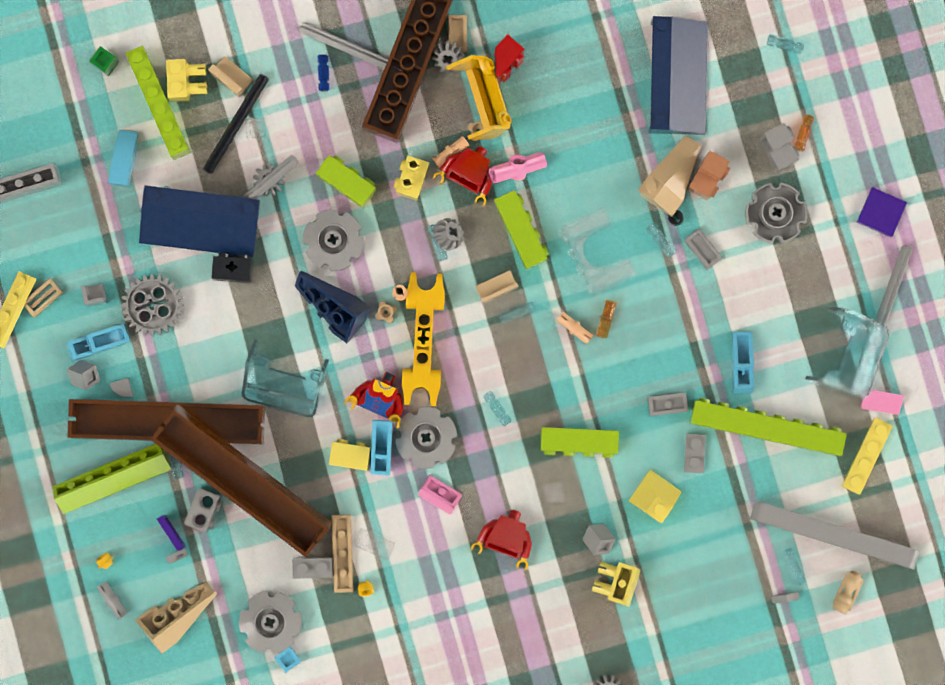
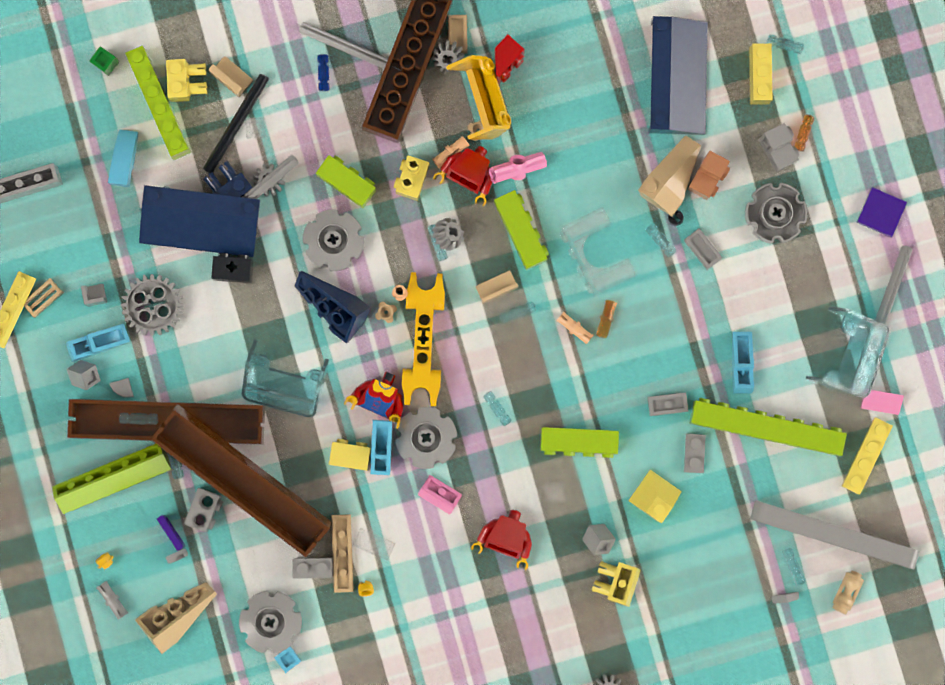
none -> clear light blue axle [119,413,158,425]
none -> dark blue brick [203,161,253,197]
none -> light yellow brick [749,43,773,104]

